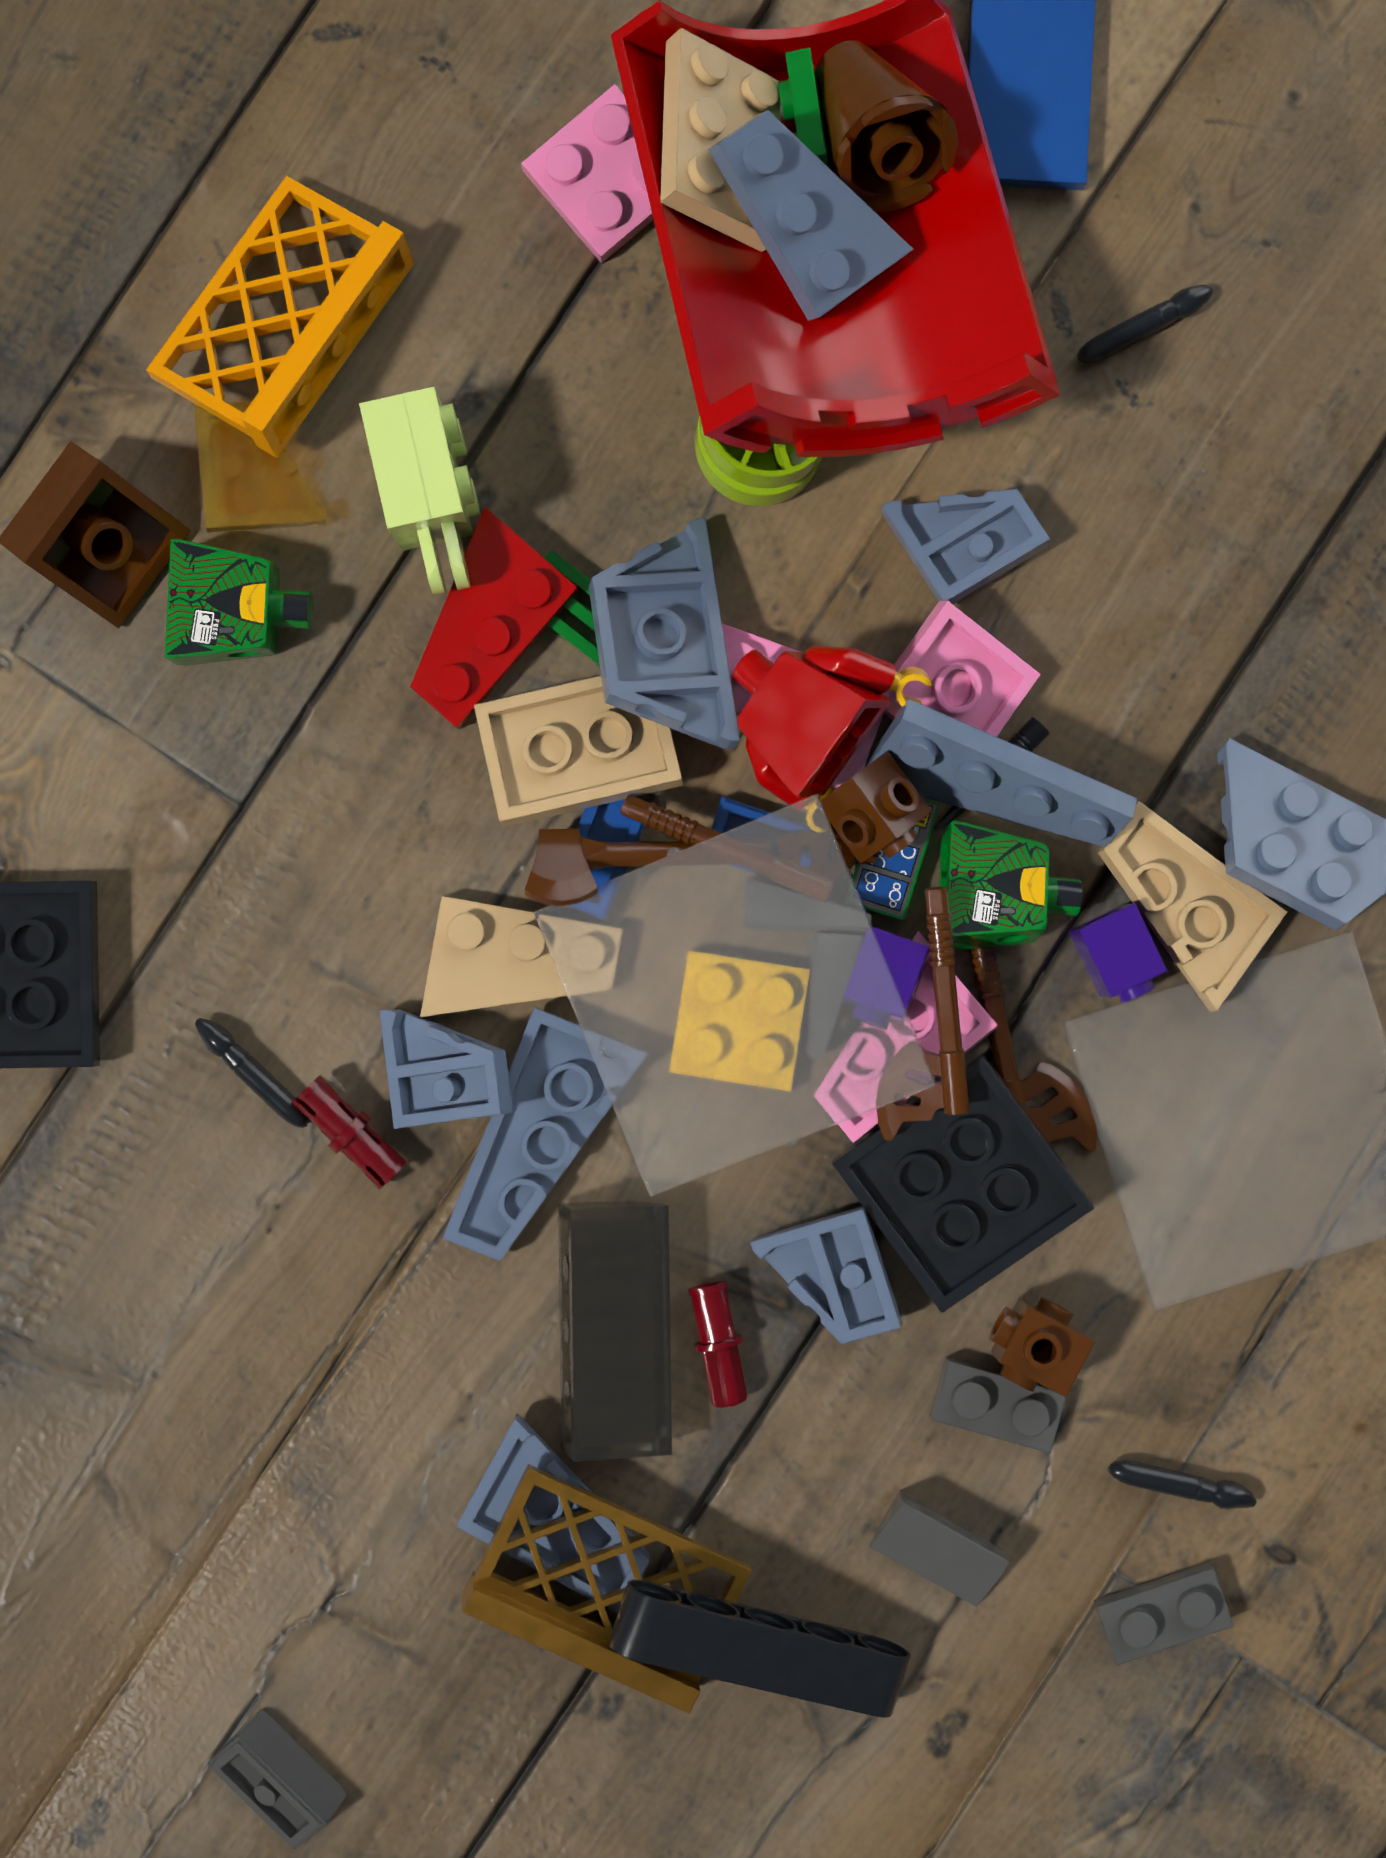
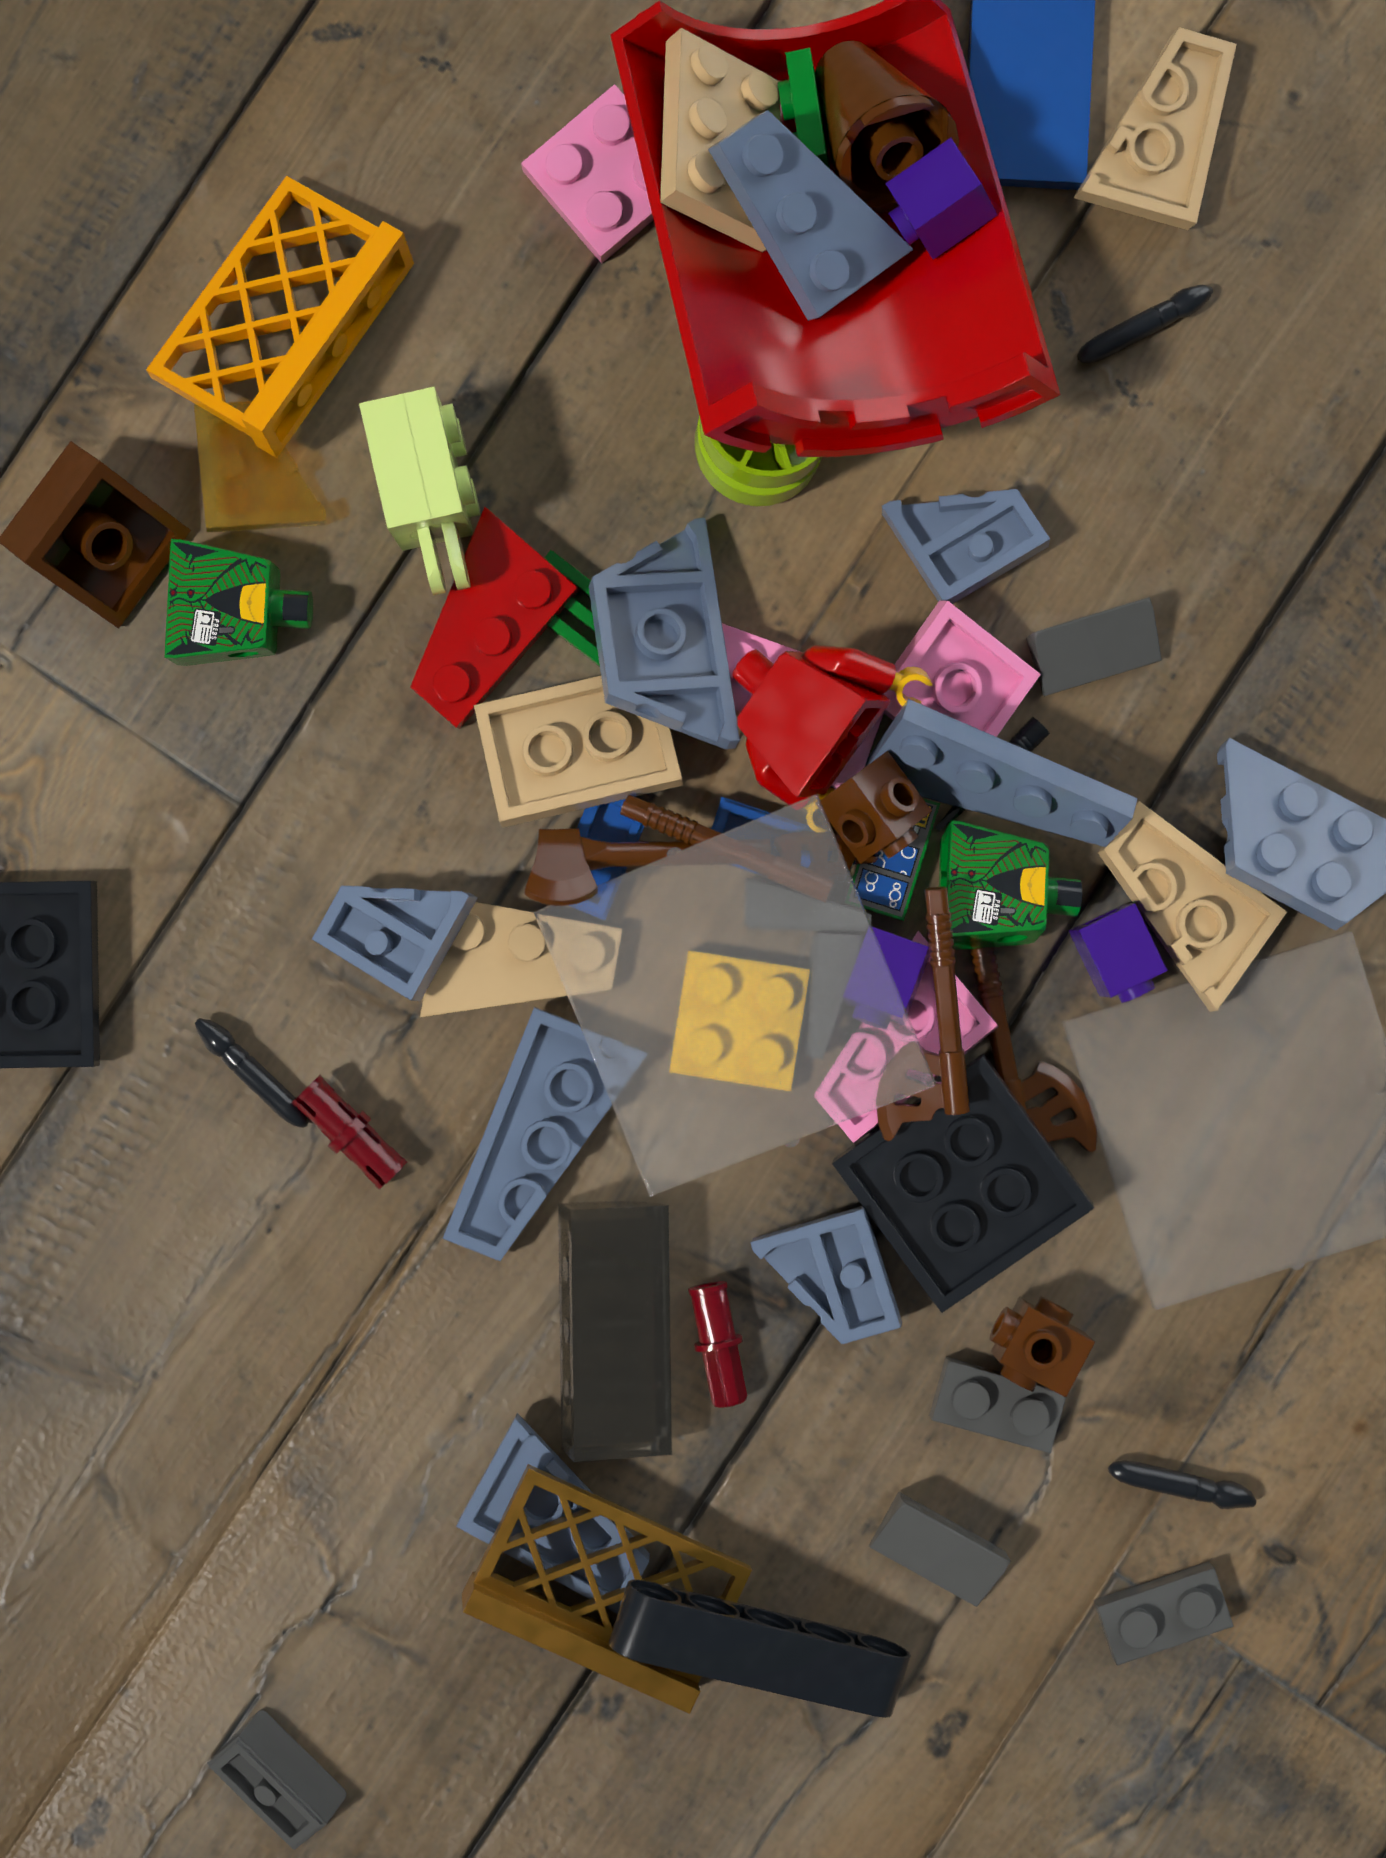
sand blue wing [379,1009,513,1129] -> none
none -> sand blue wing [312,885,478,1002]
none -> dark purple brick [886,138,998,260]
none -> dark grey slope [1026,597,1162,697]
none -> tan wing [1074,27,1237,230]

